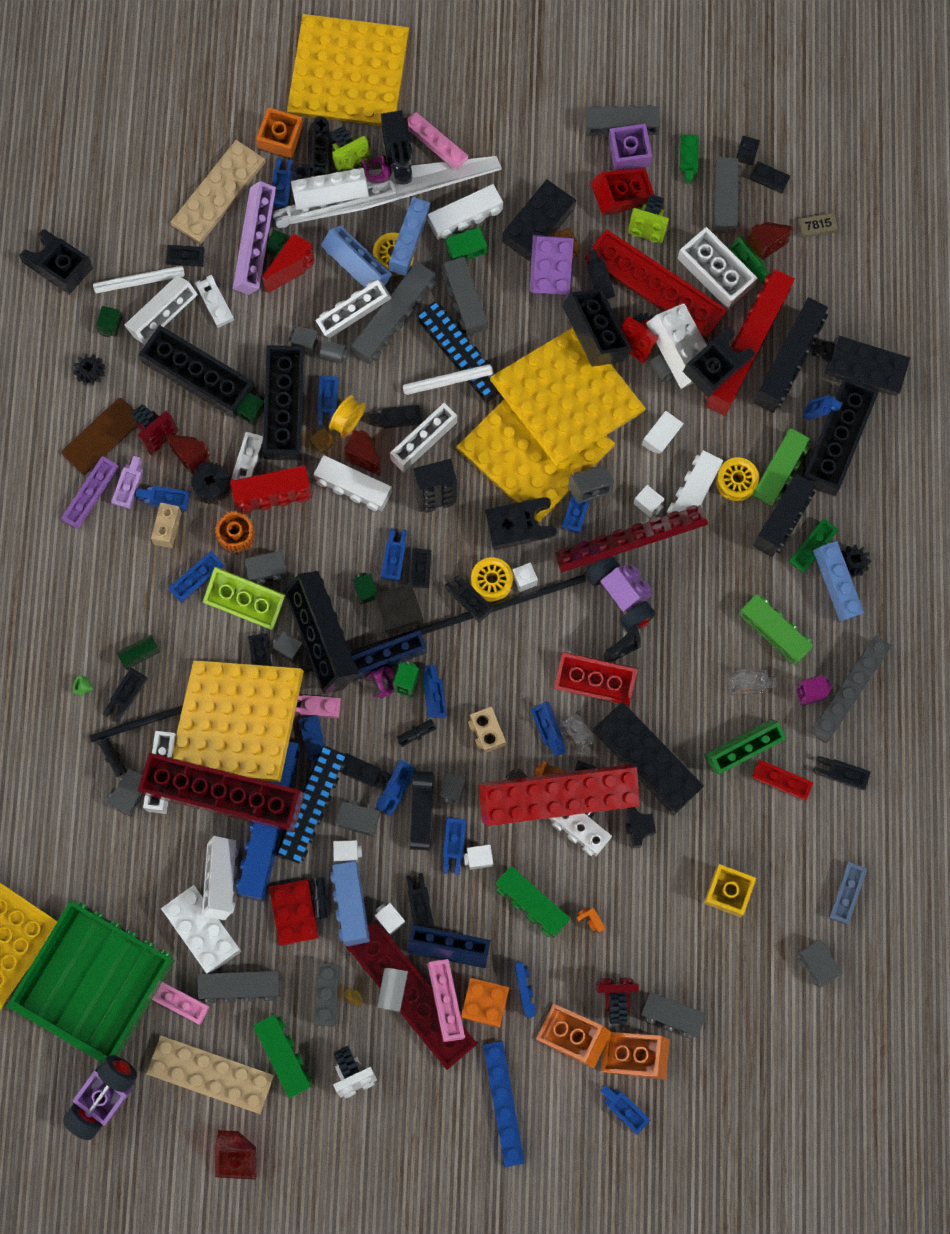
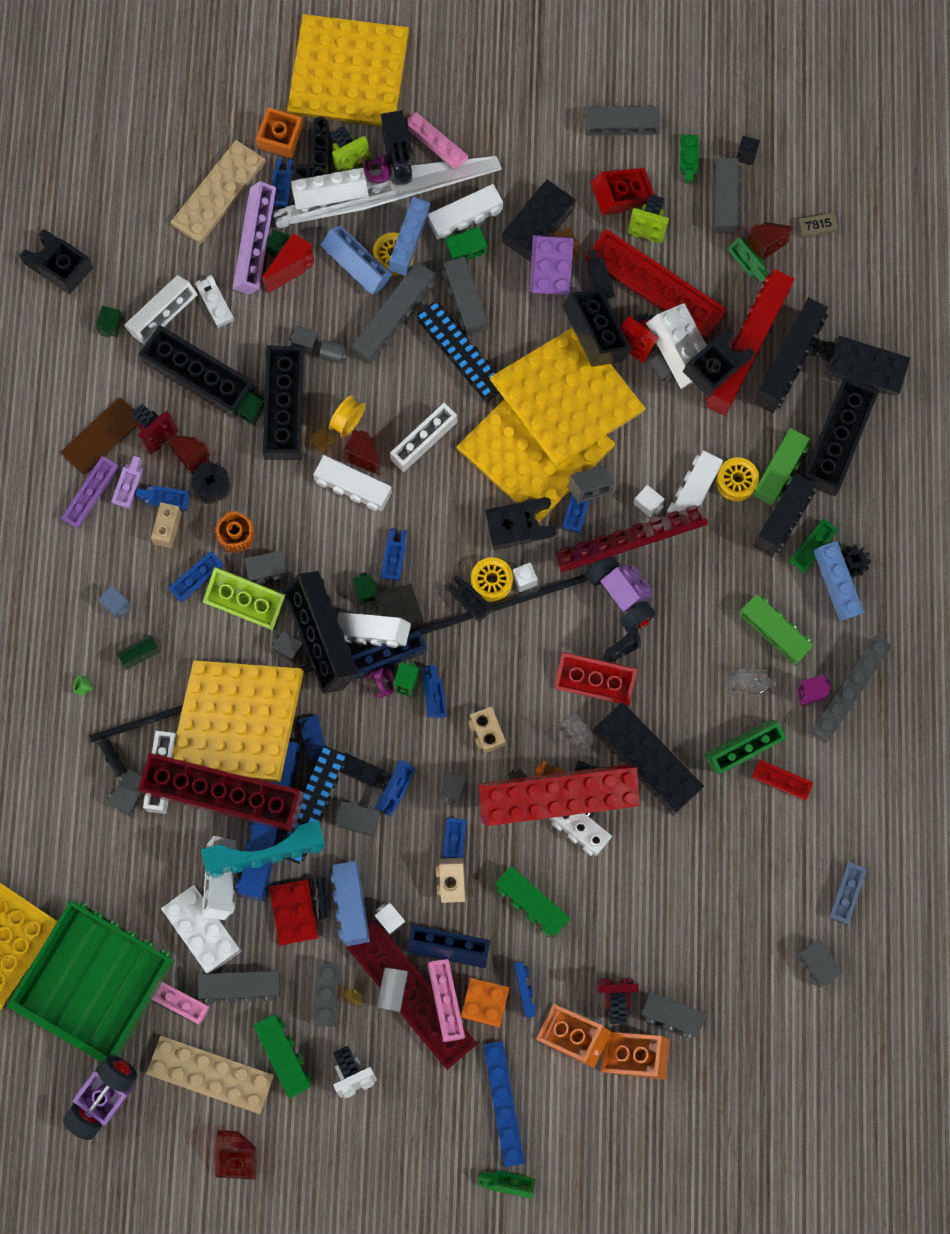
black gear [73,353,106,386] -> none
white axle [93,266,185,293] -> none
black hinge [103,668,148,723] -> none
black plate [166,245,205,267] -> none
red brick [230,465,312,514] -> none
white plate [231,432,263,481] -> none
black plate [248,633,272,666] -> none
bright pink hinge [295,695,341,719] -> none
white brick [316,280,392,338] -> none
blue hinge [317,376,339,427] -> none
white brick [333,840,362,863] -> none
black hinge [368,405,421,429] -> none
black pin [396,719,436,747] -> none
white axle [403,364,493,395] -> none
black hinge [406,873,434,928] -> none
black plate [410,549,431,588] -> none
black beam [410,771,433,851] -> none
black brick [413,459,457,513] -> none
white brick [464,845,493,870] -> none
blue hinge [531,701,566,757] -> none
orange bracket [576,907,606,934] -> none
blue hinge [600,1085,650,1135] -> none
medium lavender brick [608,124,652,171] -> none
black brick [625,807,656,849] -> none
white brick [642,411,684,454] -> none
white brick [677,227,758,309] -> none
yellow brick [703,864,756,918] -> none
black plate [749,161,790,194] -> none
blue hinge [803,395,842,420] -> none
black hinge [813,756,871,791] -> none
none -> sand blue brick [98,586,130,619]
none -> teal arch [201,820,326,878]
none -> white brick [337,612,411,648]
none -> tan brick [436,858,466,903]
none -> green hinge [477,1170,535,1199]

